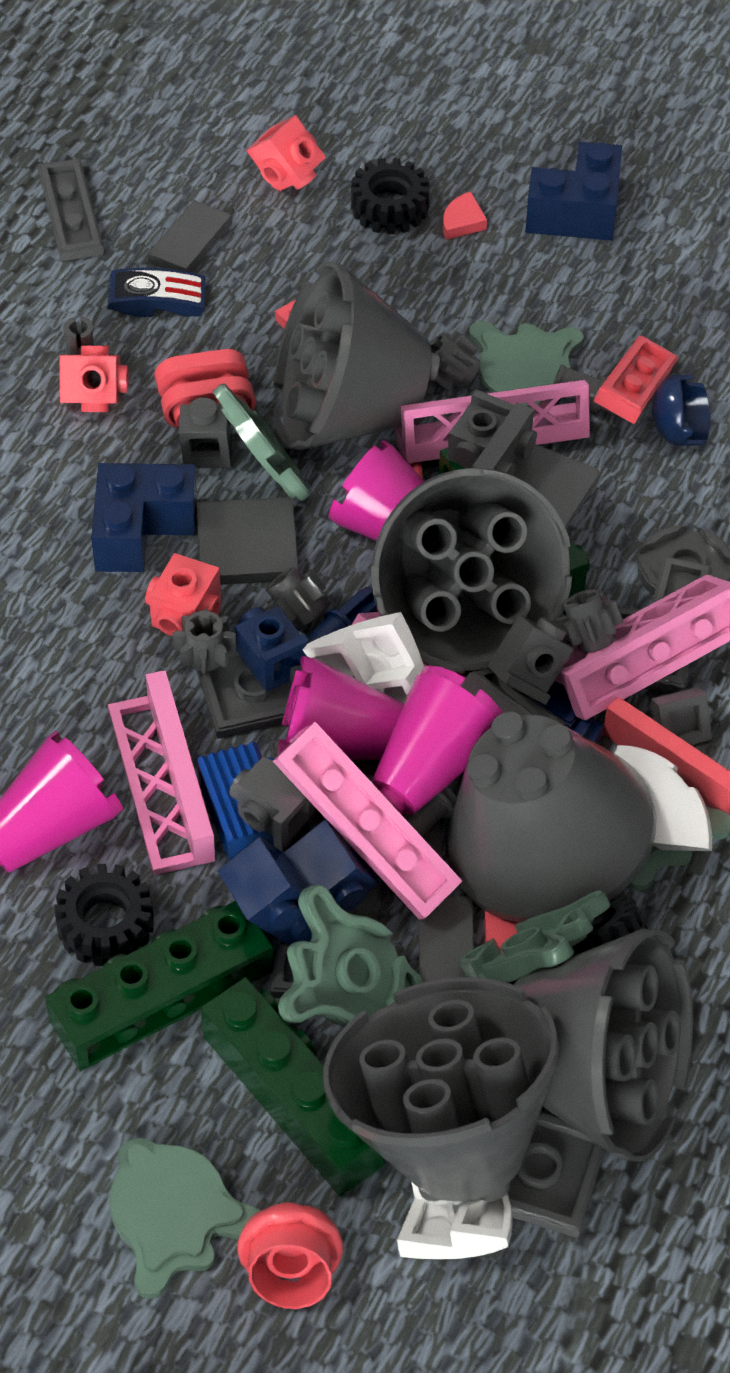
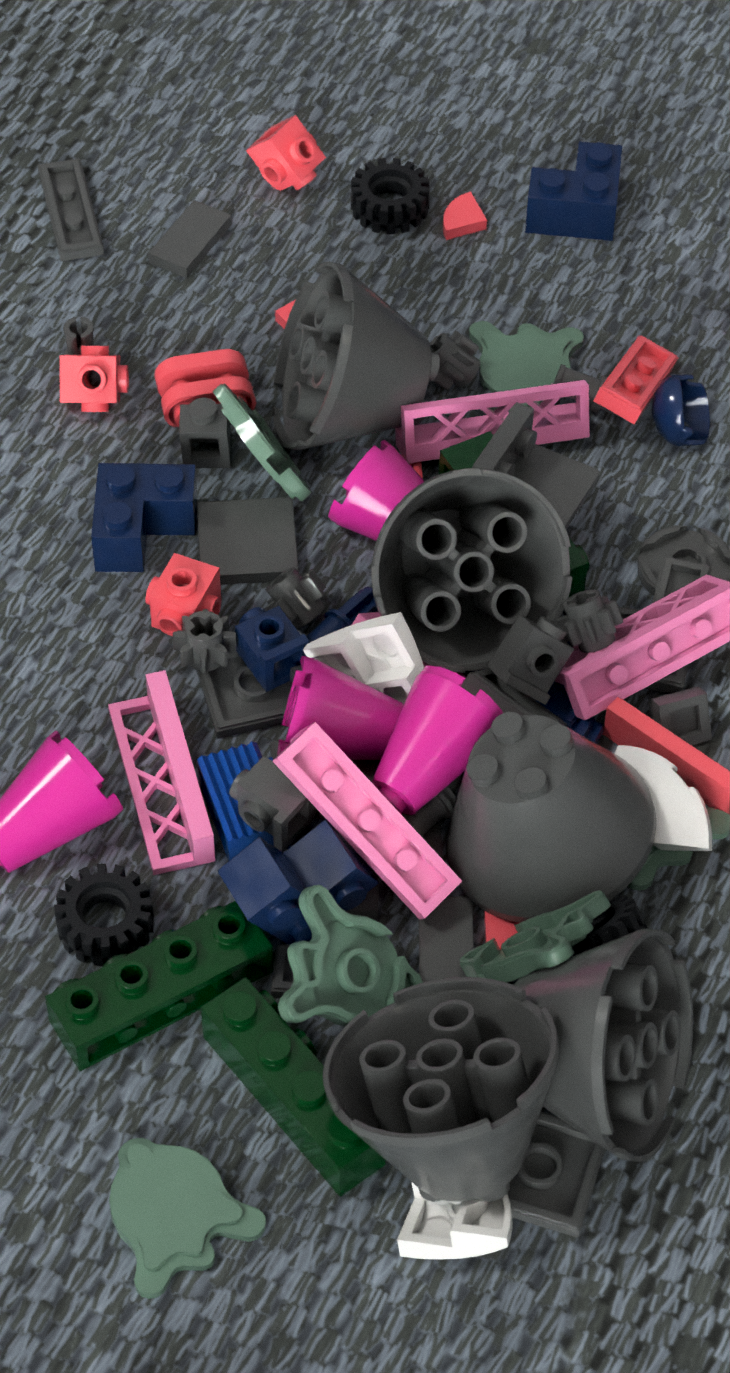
slope [107,268,205,317] -> none
coral piece [237,1202,344,1309] -> none
dark grey brick [447,389,514,468] -> none

